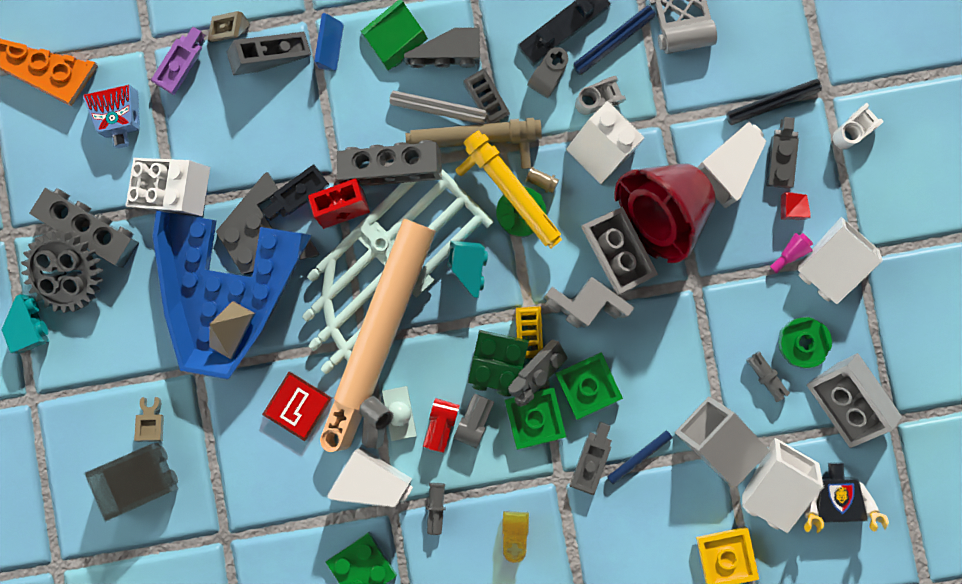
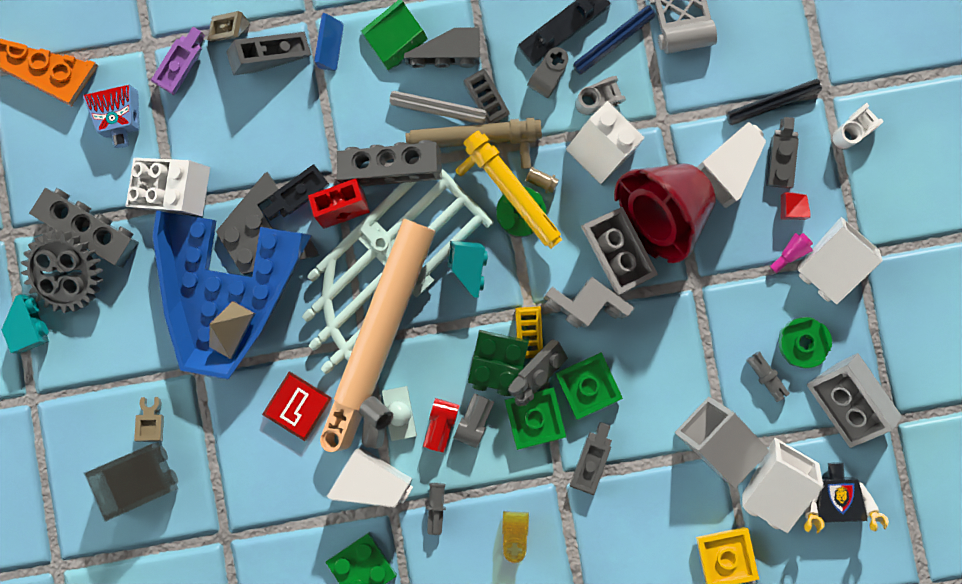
dark blue bar [607,430,673,485] -> none

